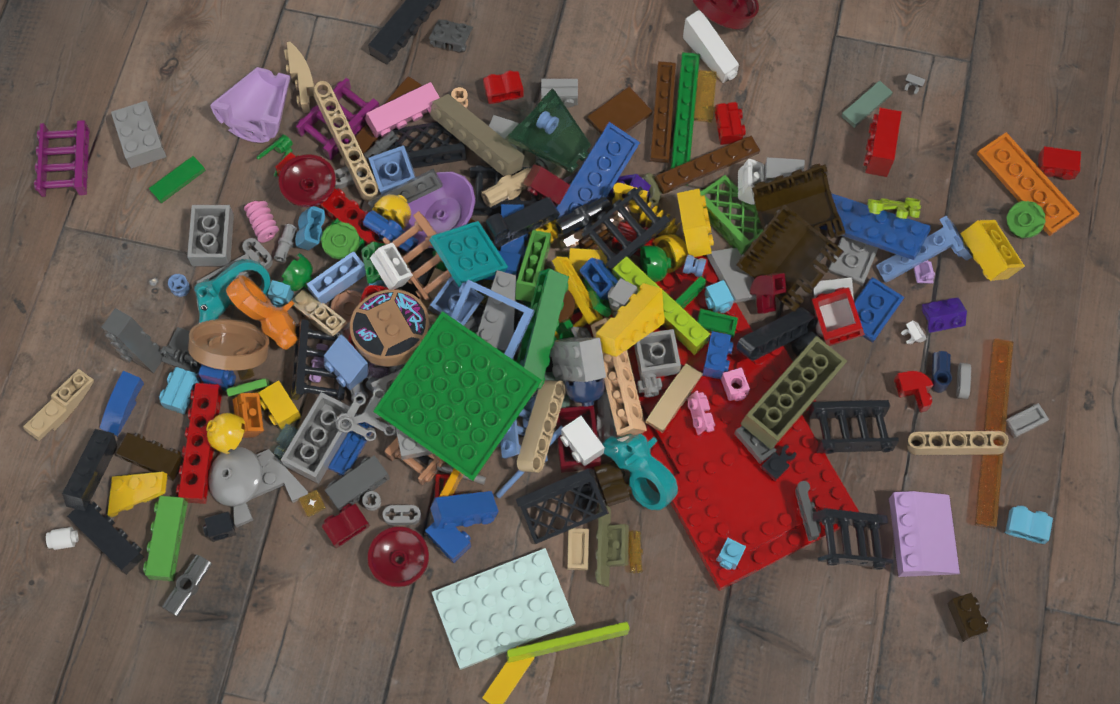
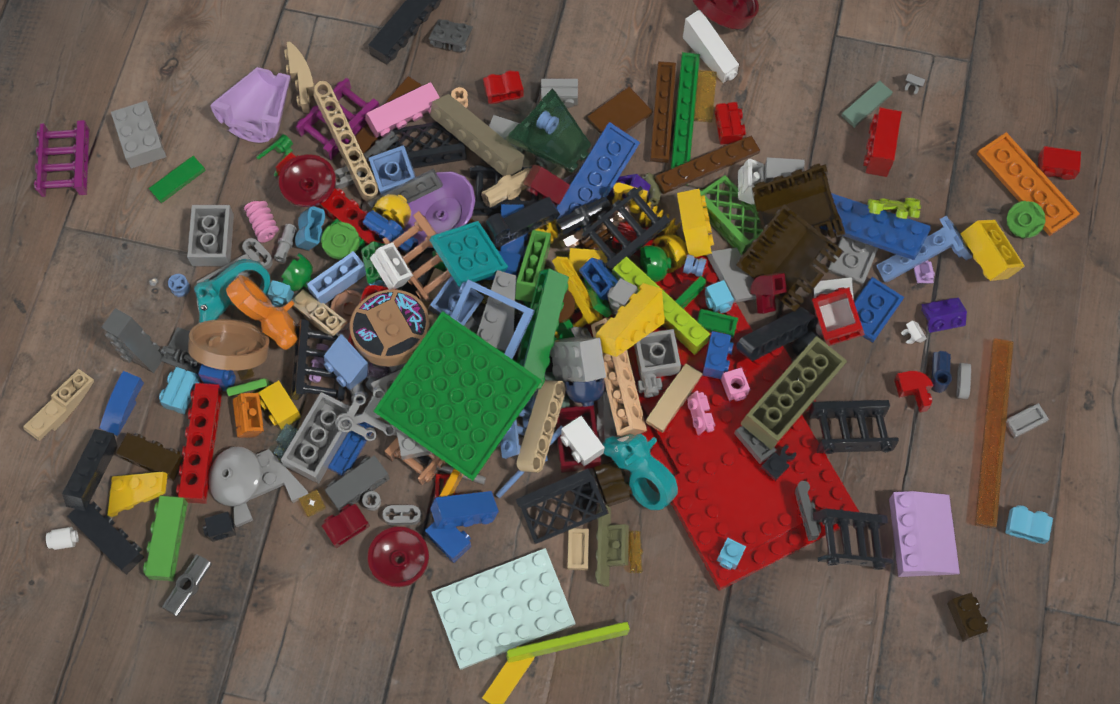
yellow cylinder [206,413,245,454] -> none
tan beam [907,431,1009,455] -> none

